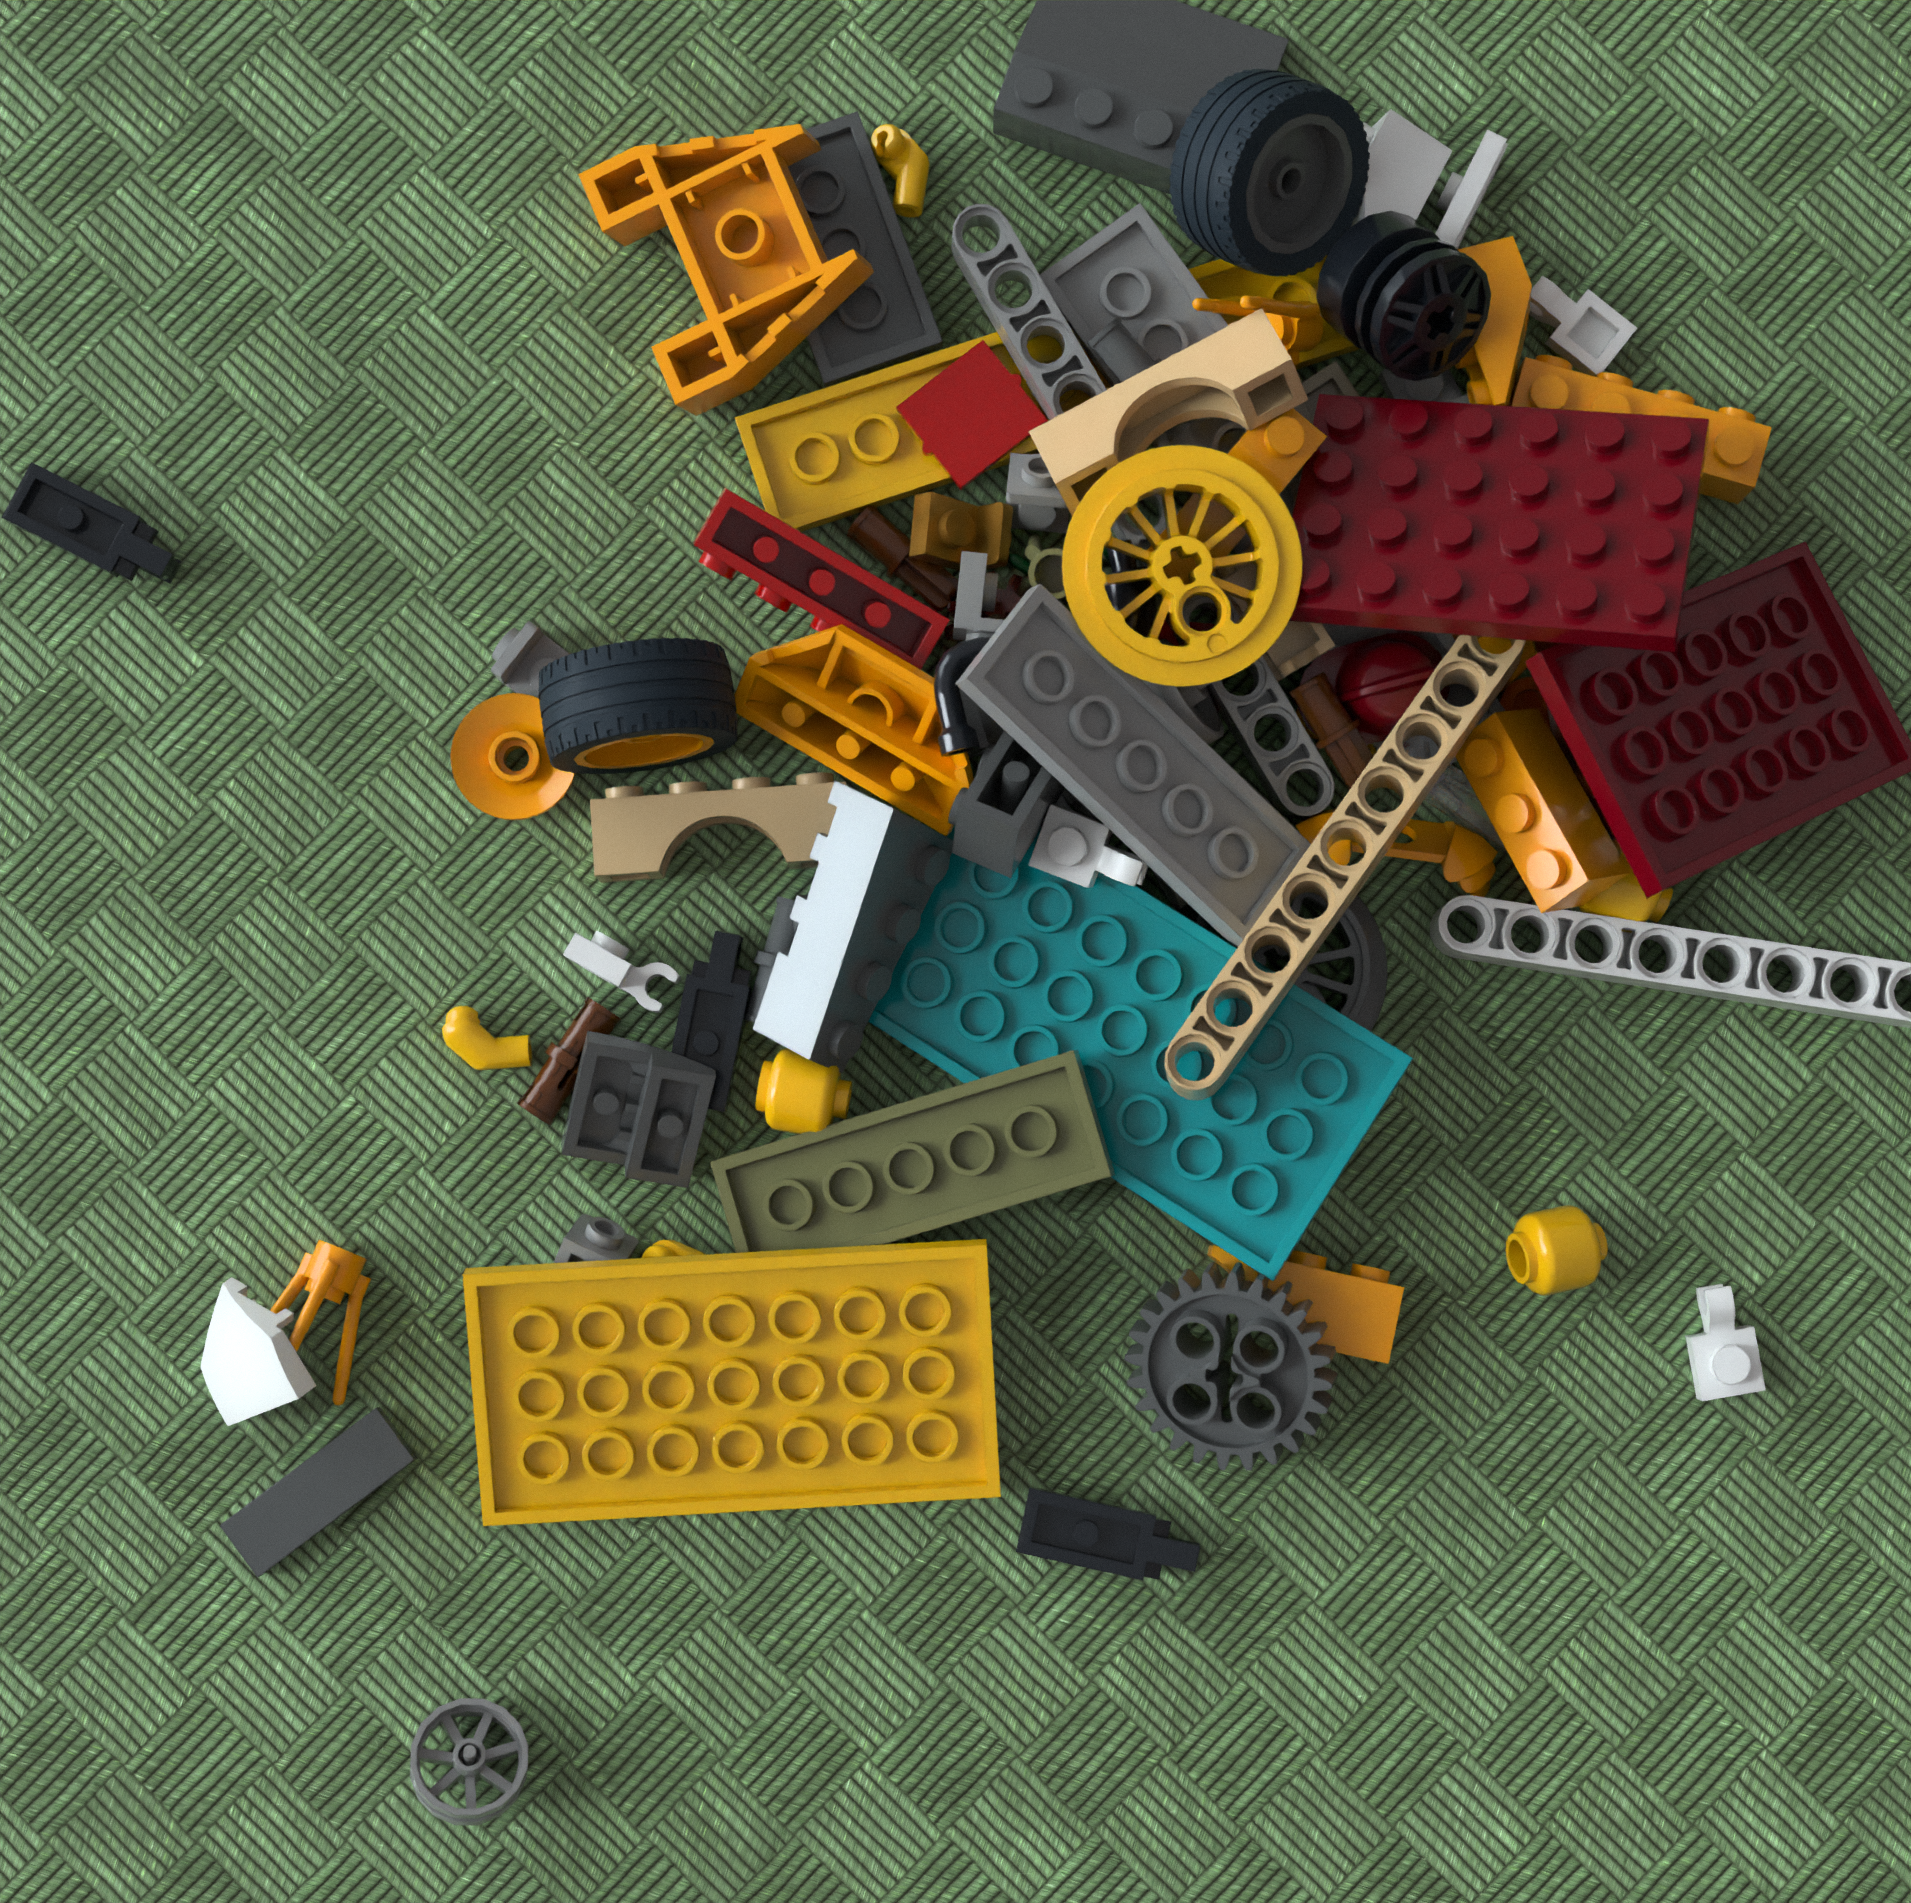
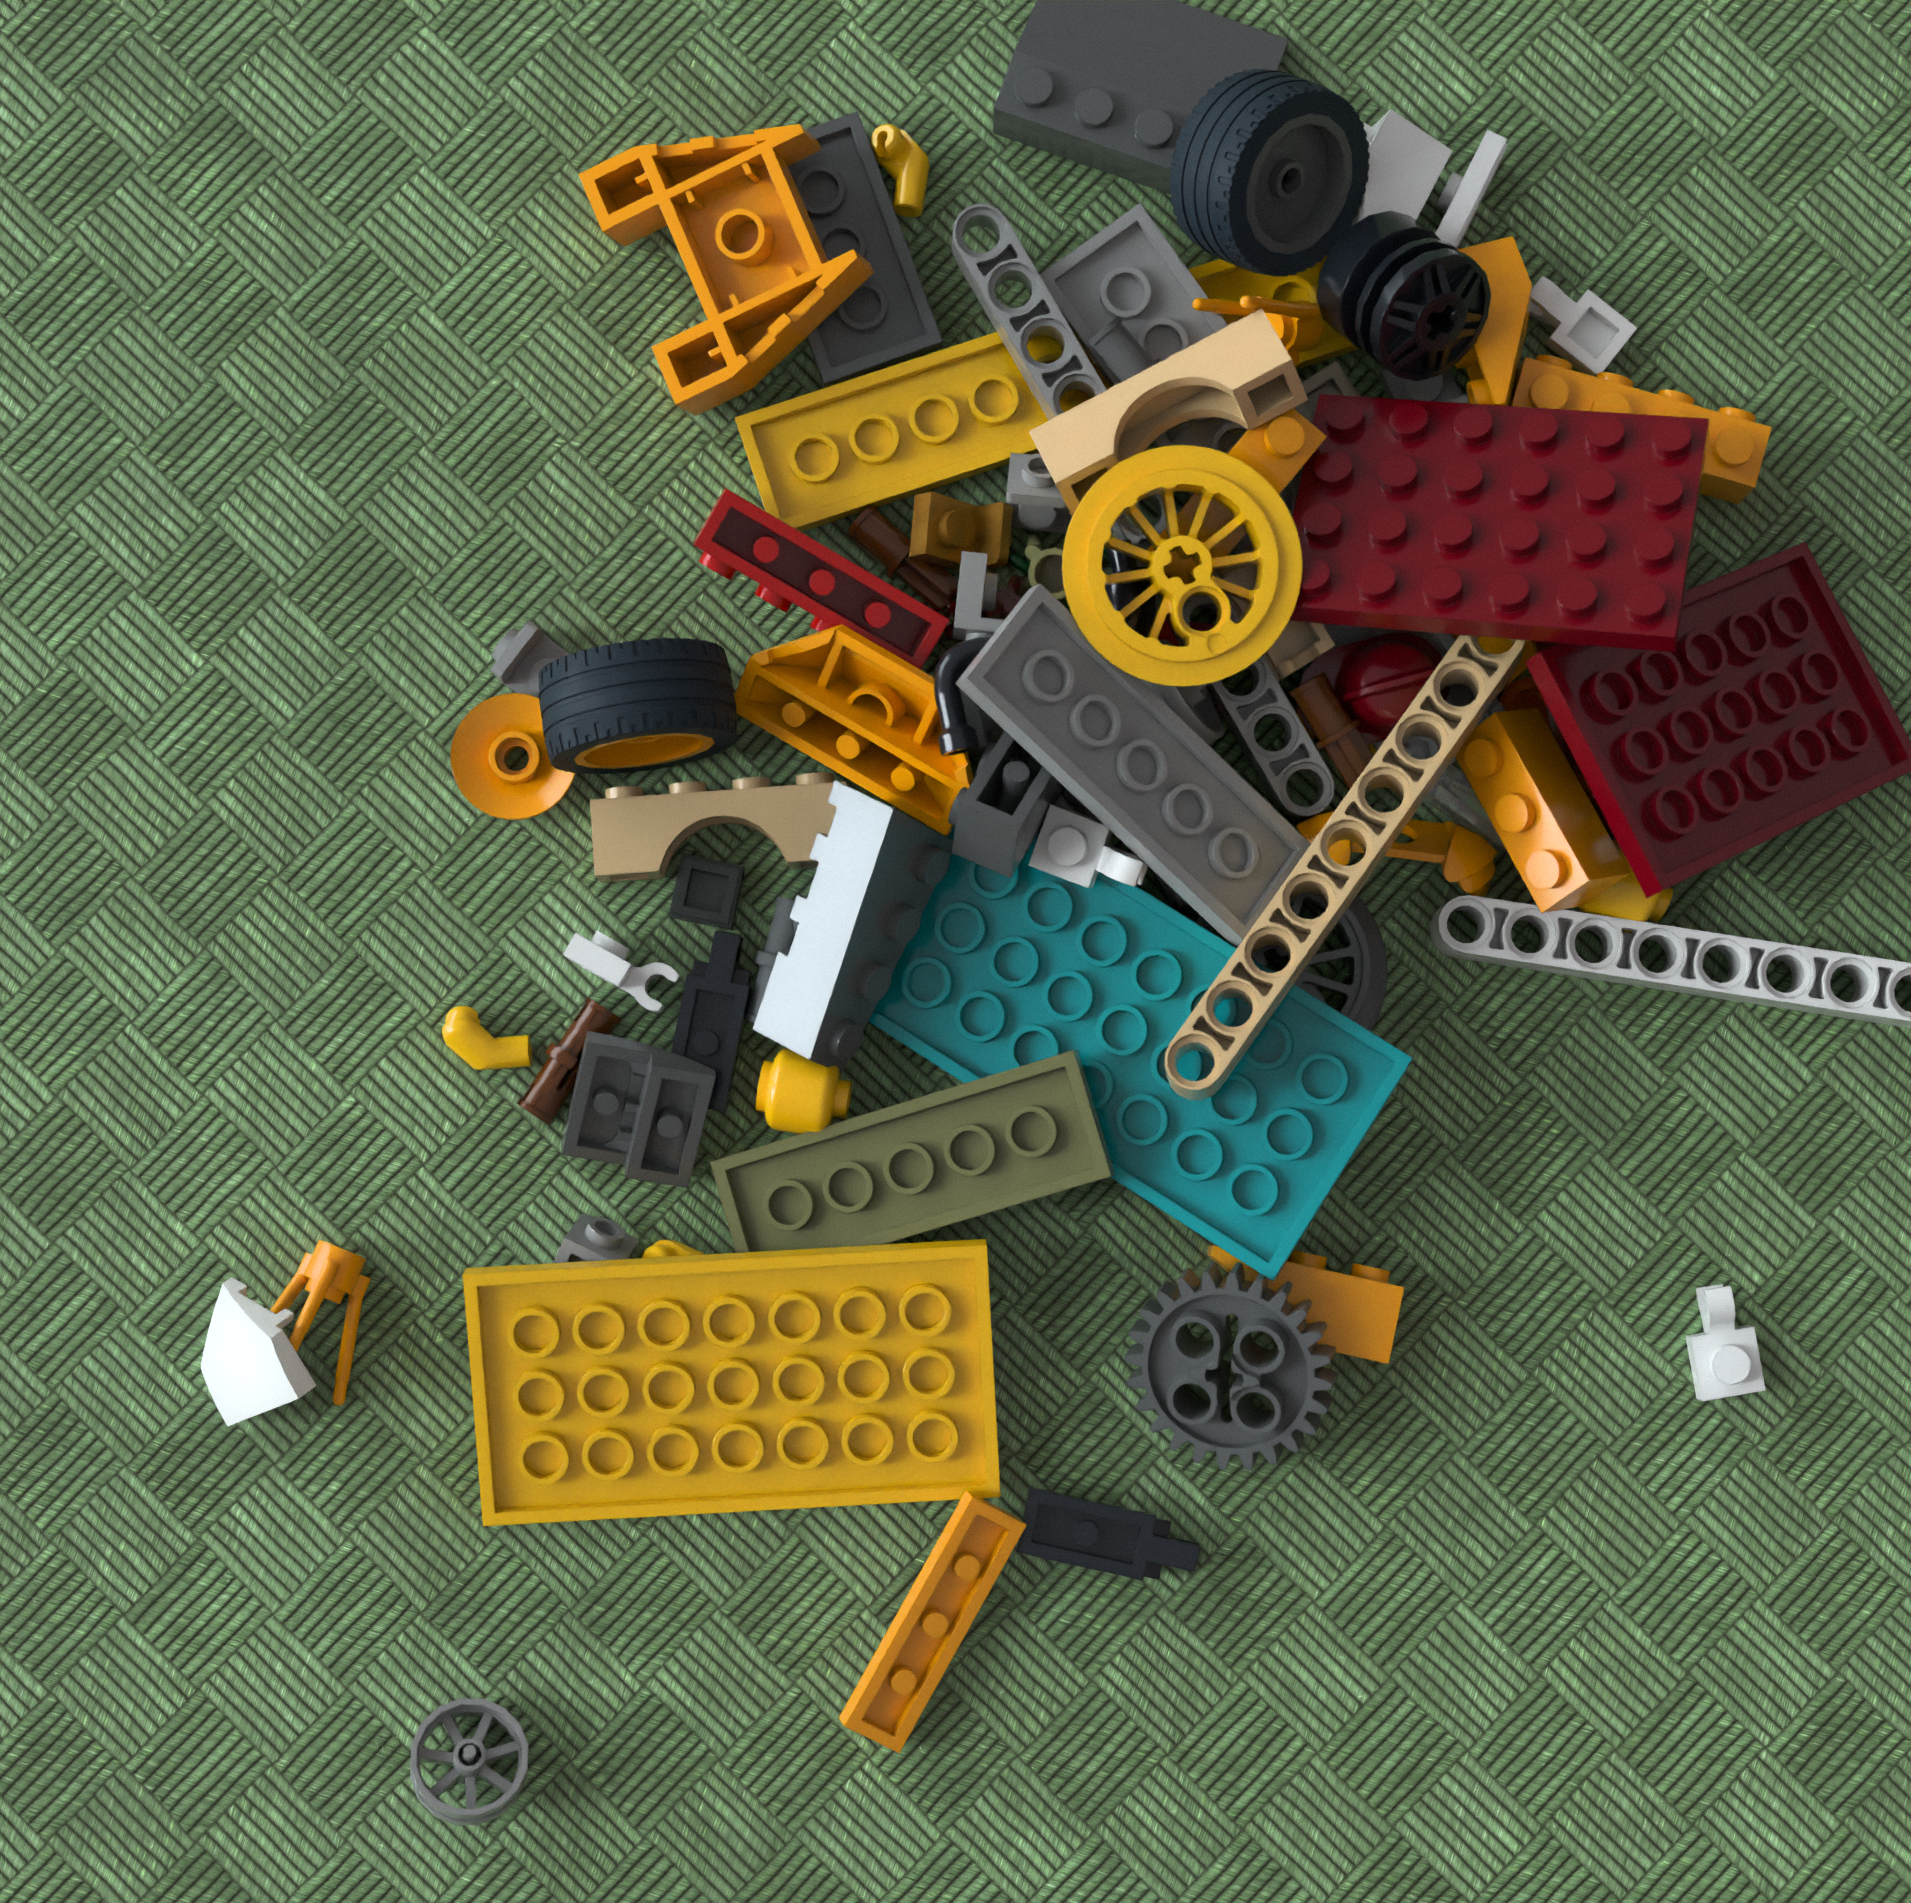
black hinge [1,462,182,584] -> none
dark grey tile [219,1407,418,1578] -> none
red piece [896,340,1048,490] -> none
yellow head [1505,1205,1608,1296] -> none
none -> pearl dark grey tile [669,854,745,930]
none -> light orange plate [839,1490,1027,1753]

